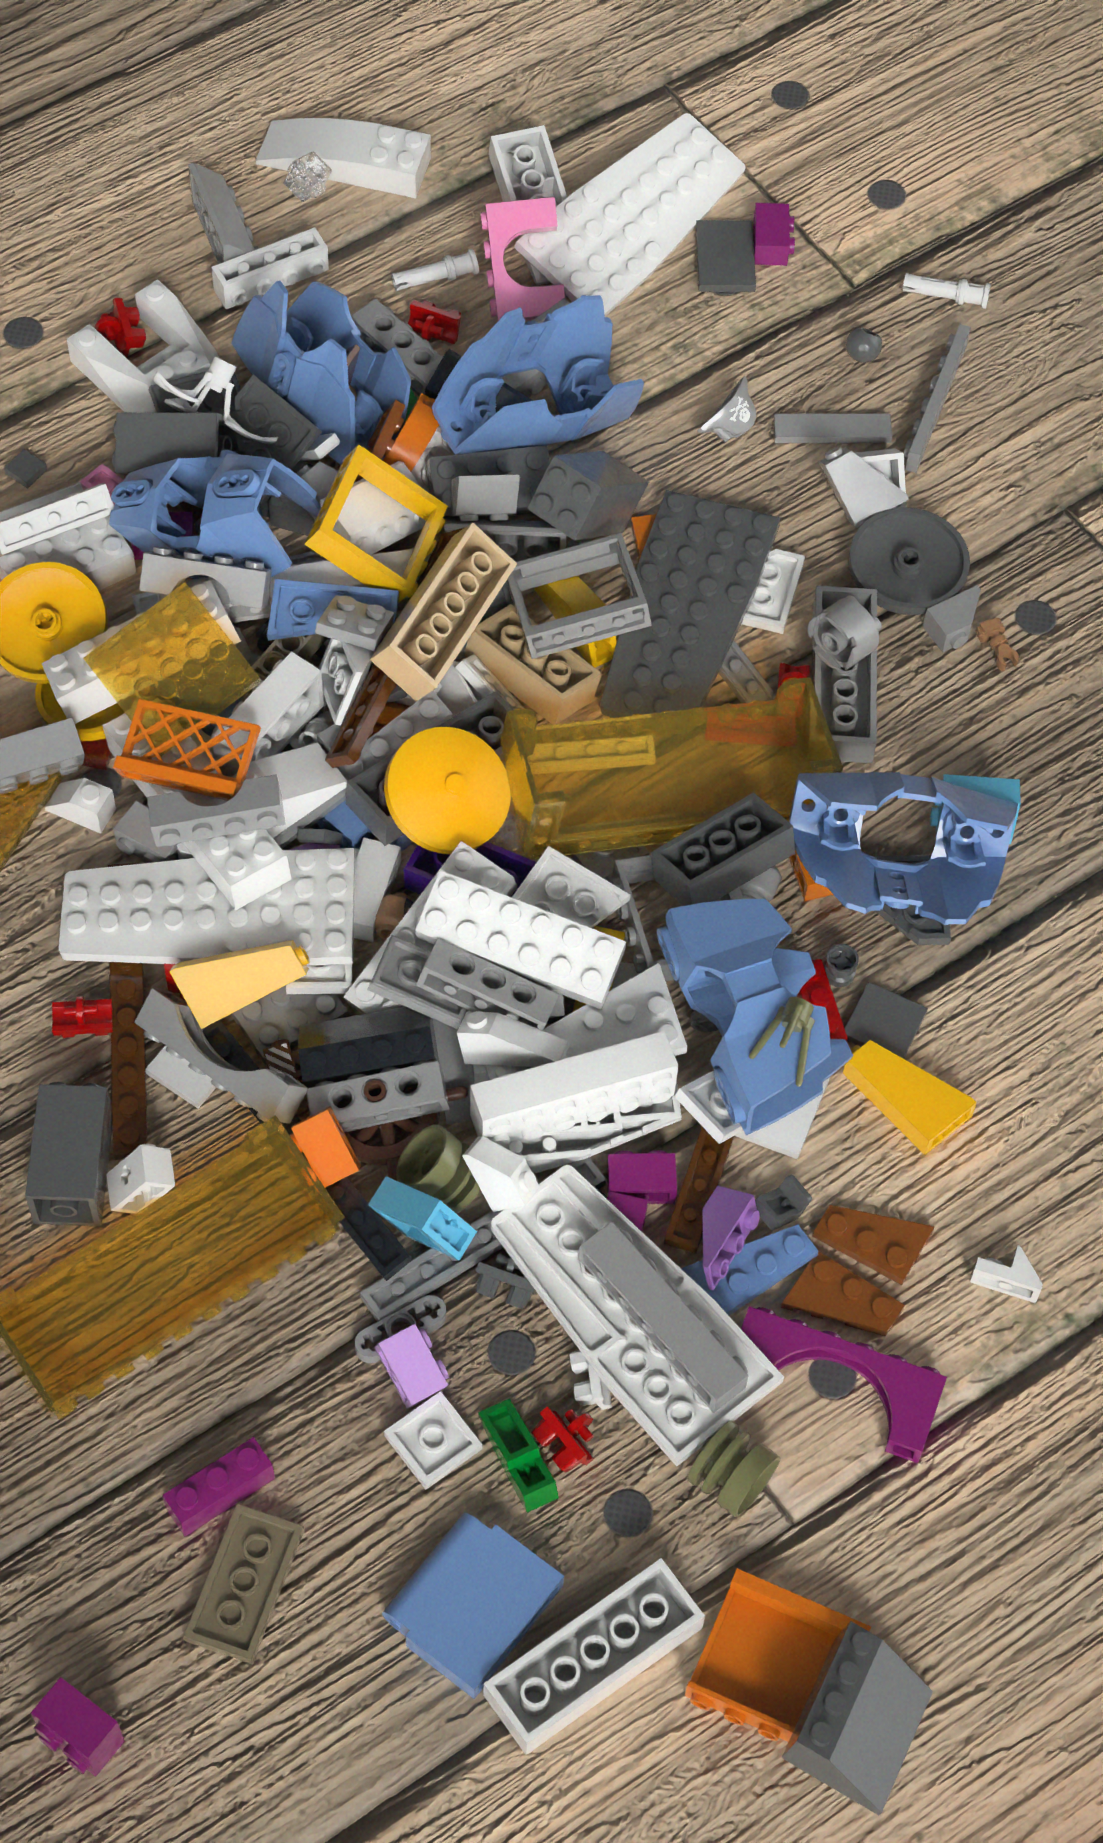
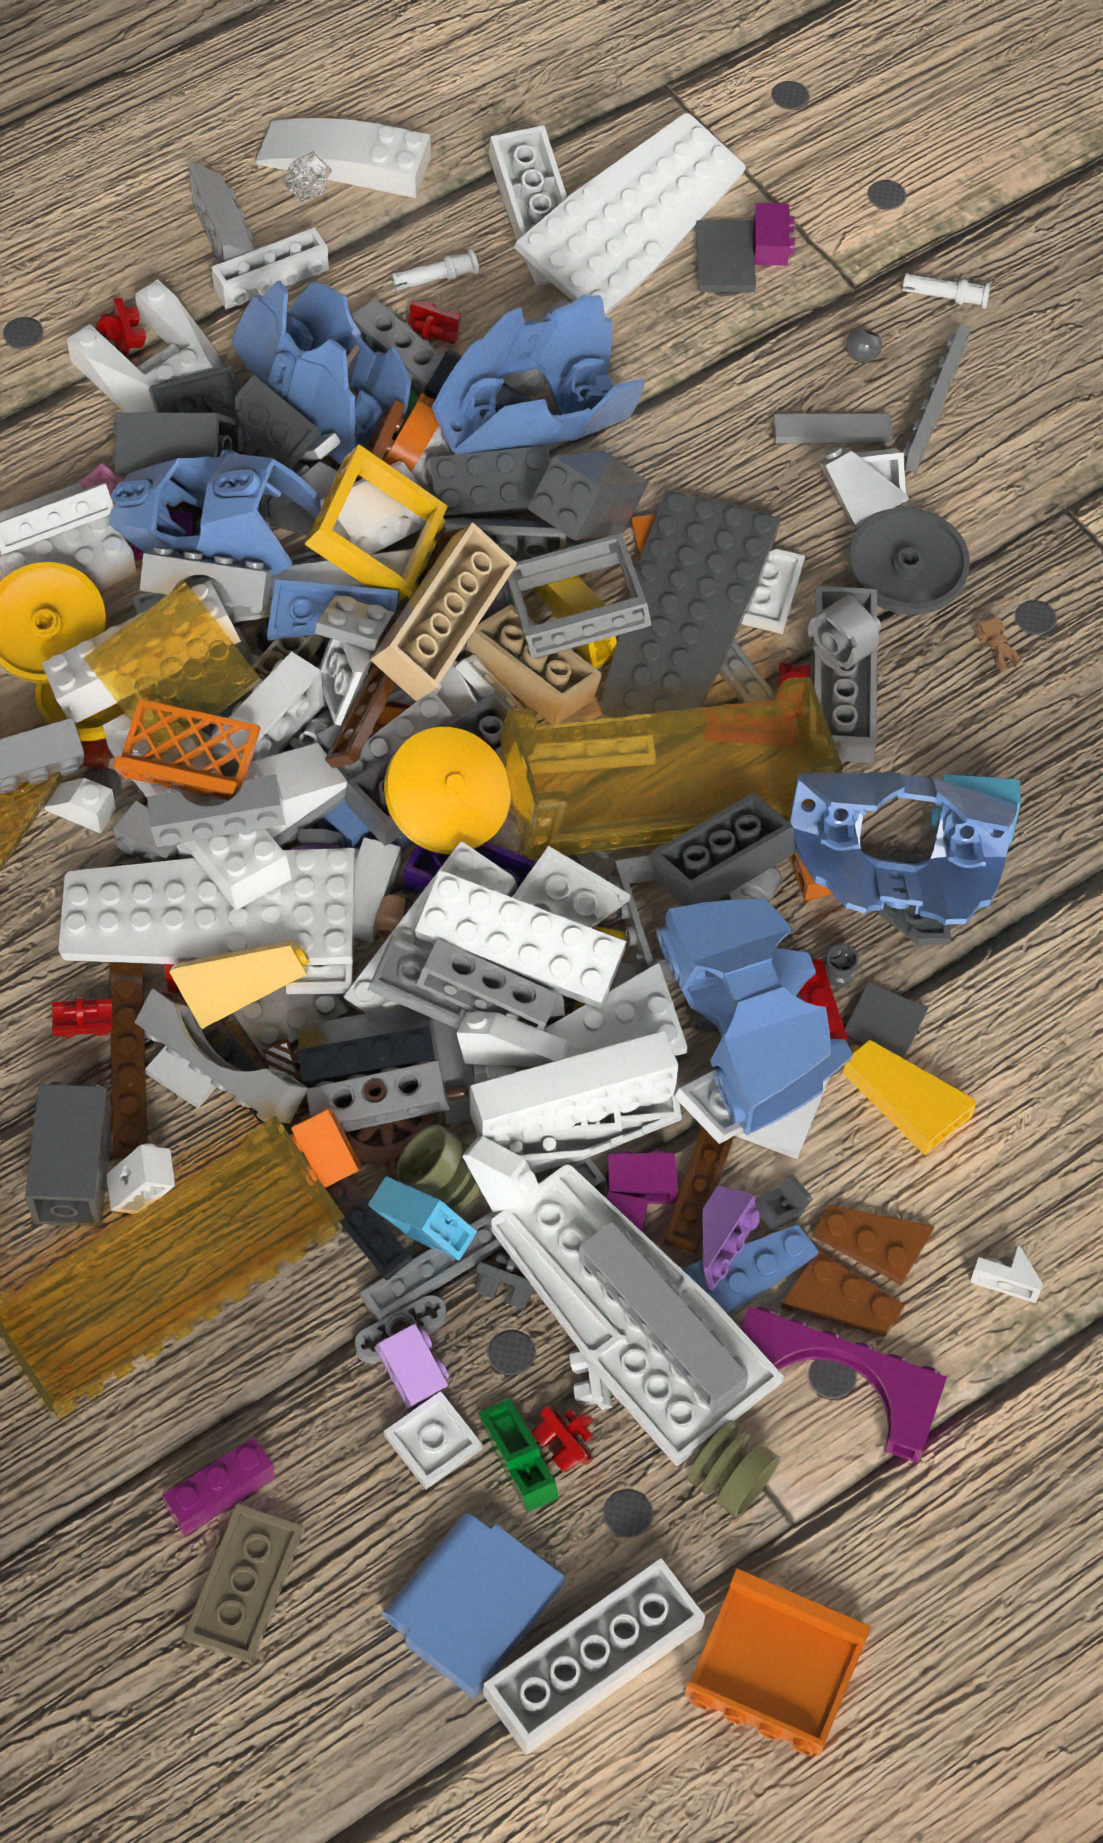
dark grey tile [4,449,47,489] -> none
magenta brick [31,1677,125,1777] -> none
white plant [153,356,278,444] -> none
light grey slope [451,475,520,522] -> none
bright pink arch [481,197,565,322] -> none
light grey hat [697,376,756,443] -> none
olive plant [749,997,815,1087] -> none
slope [781,1621,933,1815] -> none
light grey slope [923,585,981,653] -> none

